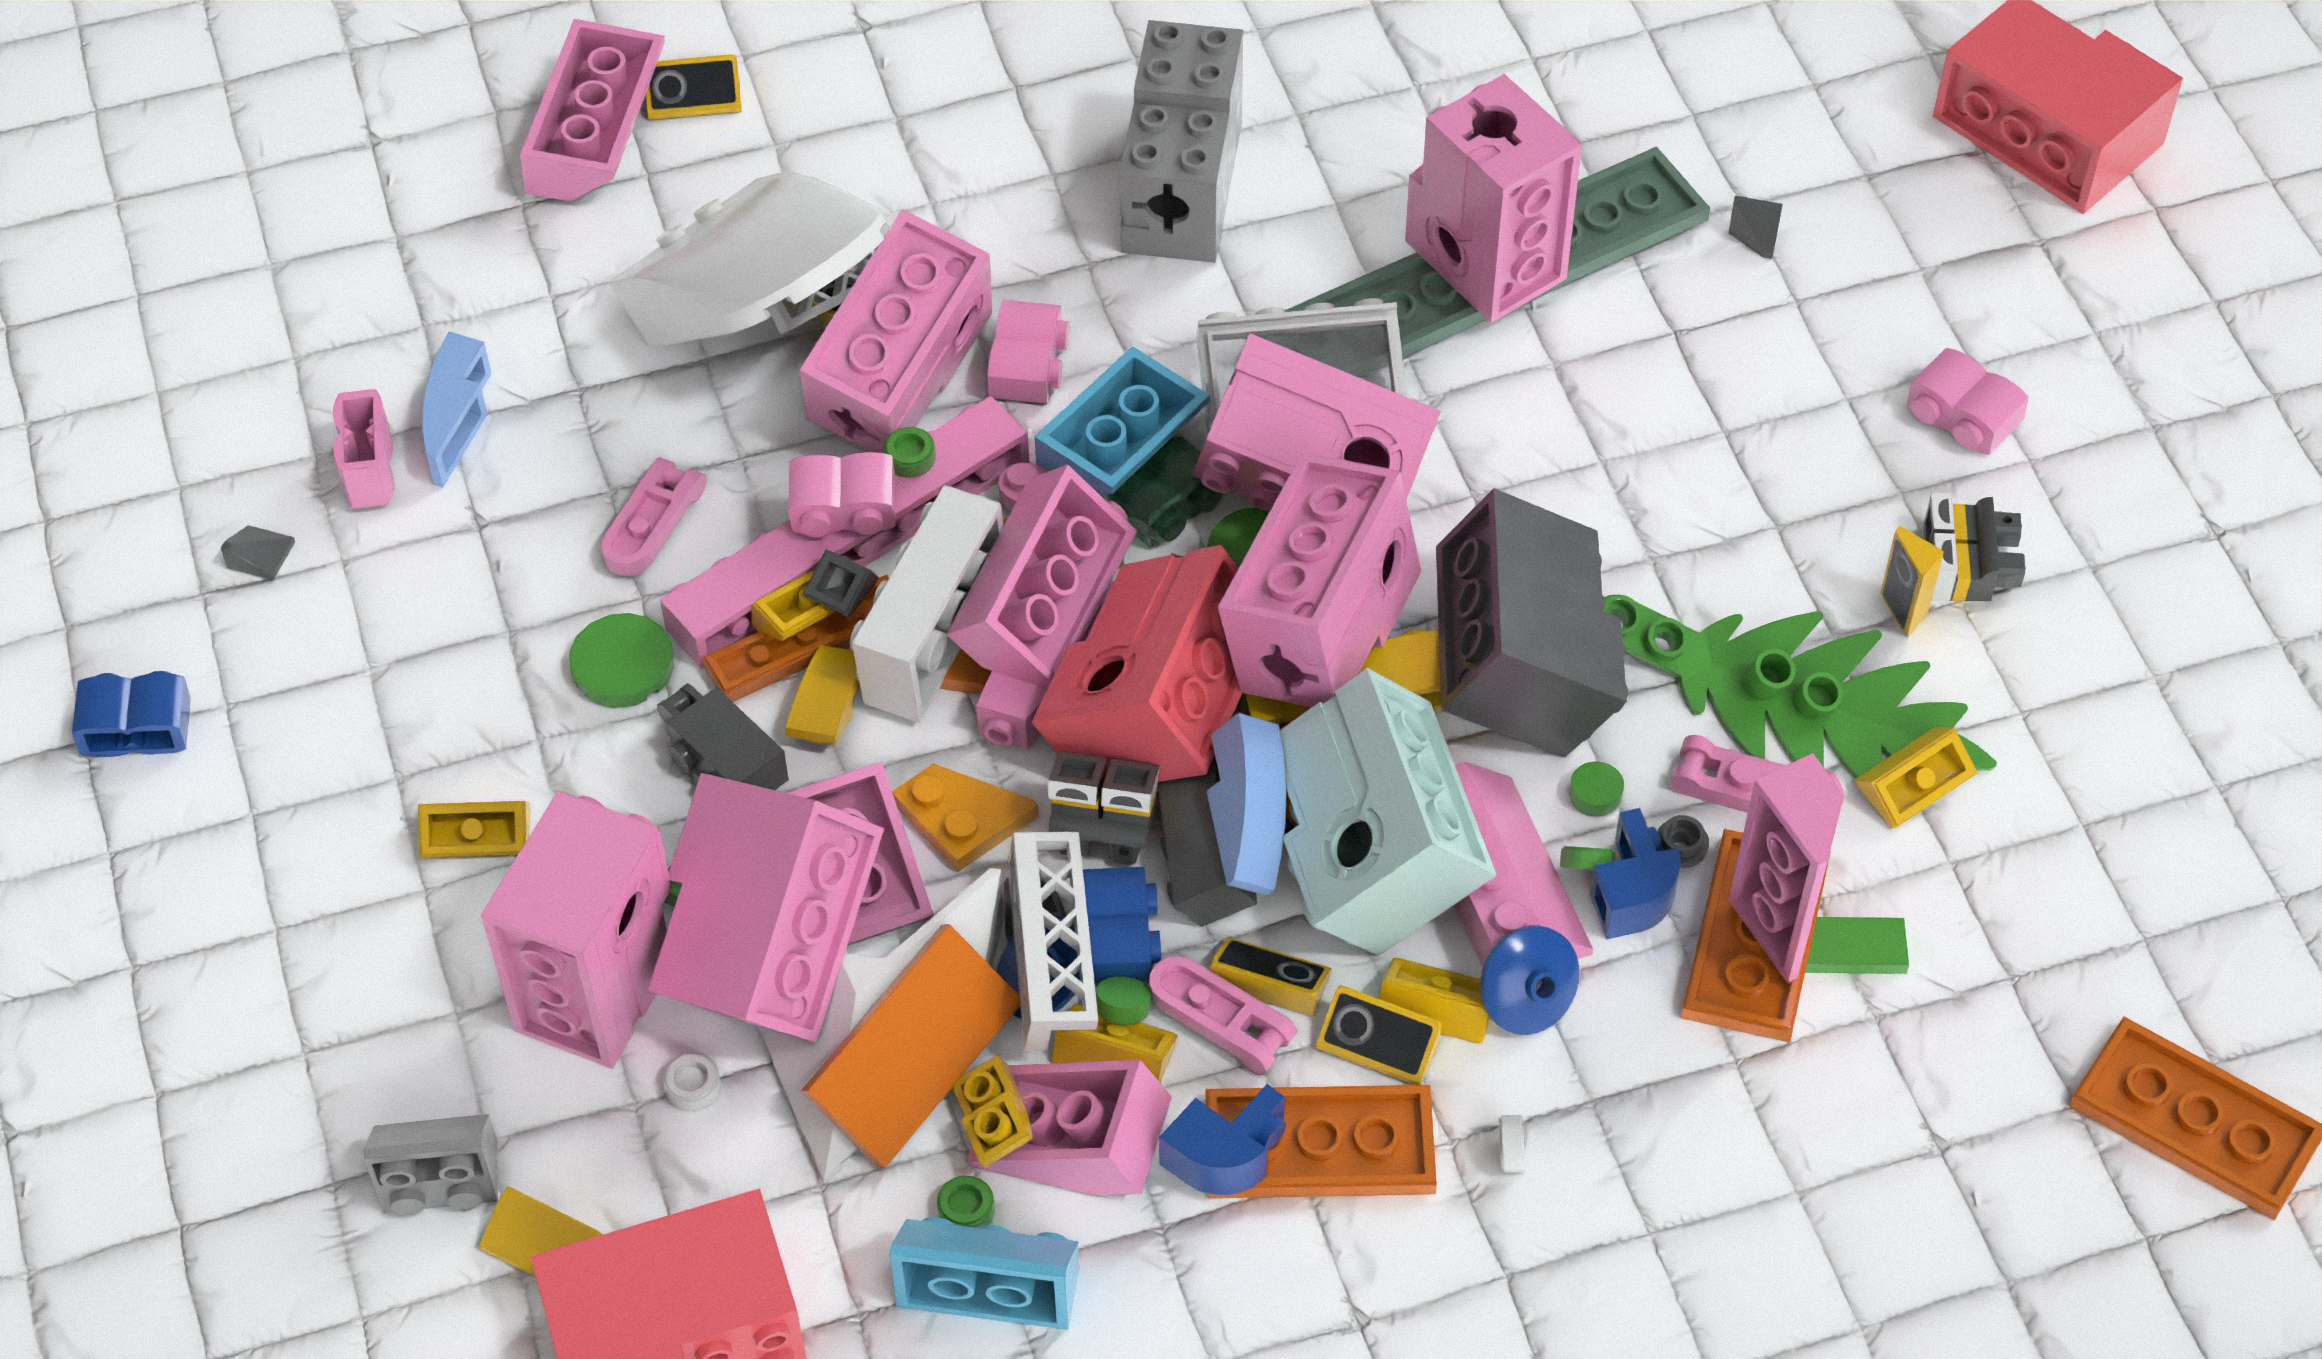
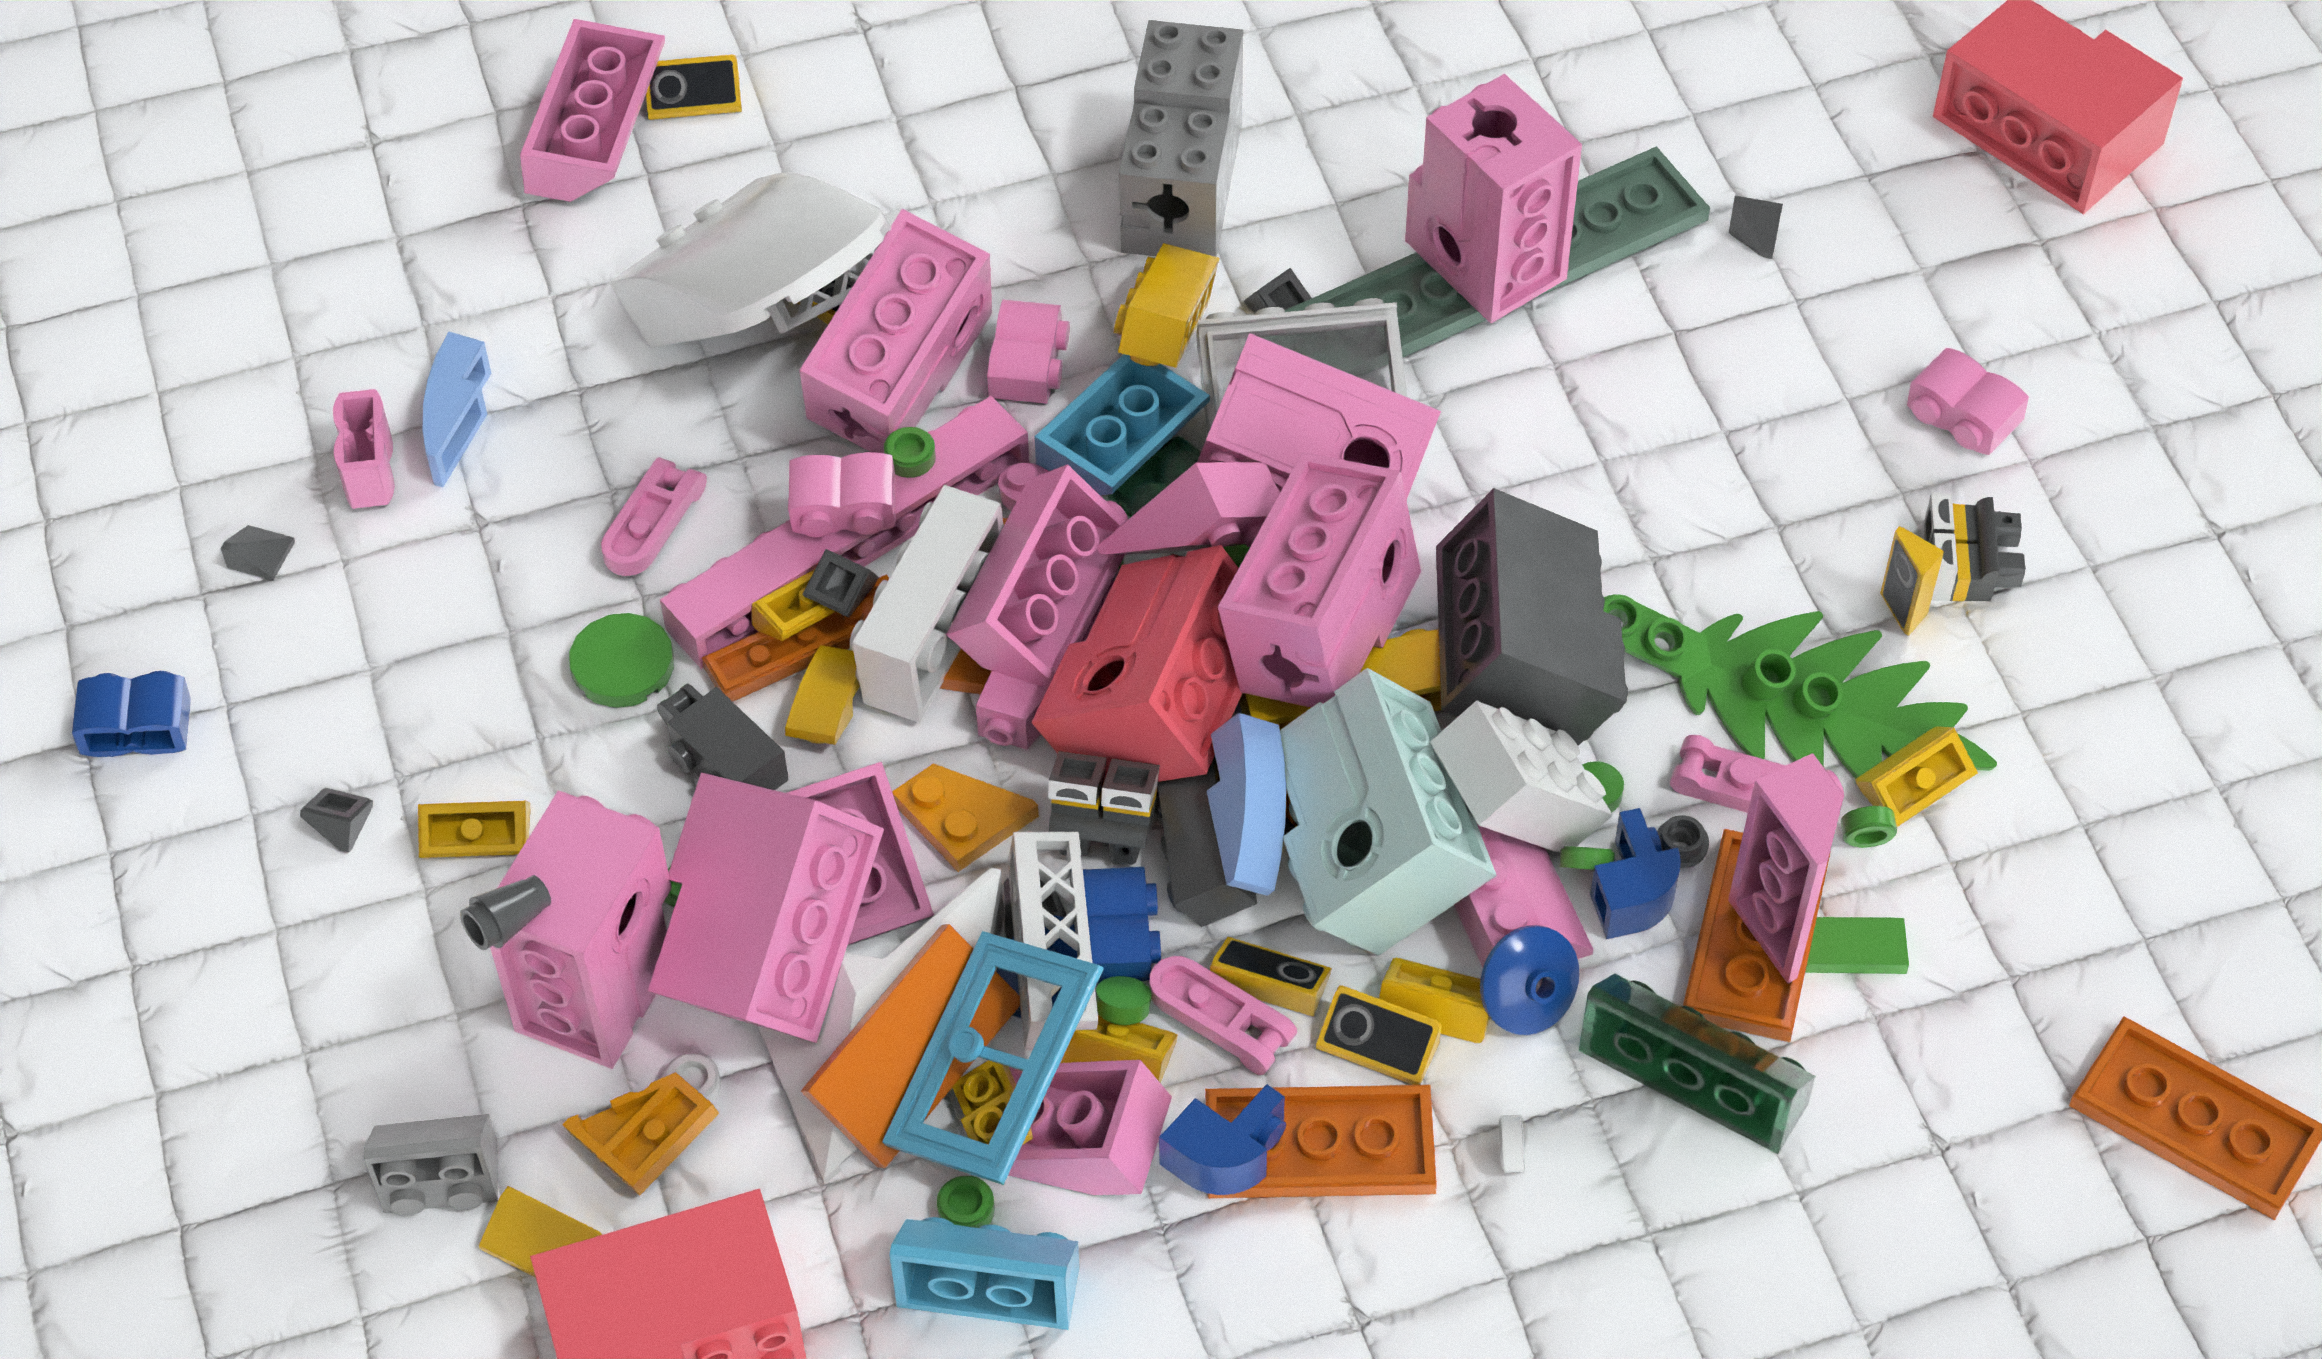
none -> dark grey slope [300,787,373,853]
none -> dark grey cone [460,875,551,950]
none -> light orange wing [562,1072,719,1196]
none -> medium azure door [882,931,1104,1185]
none -> bright pink slope [1096,462,1280,555]
none -> yellow brick [1114,243,1220,368]
none -> dark grey slope [1244,268,1312,313]
none -> white brick [1430,701,1613,853]
none -> clear green slope [1578,973,1816,1154]
none -> bright green tile [1840,806,1897,848]

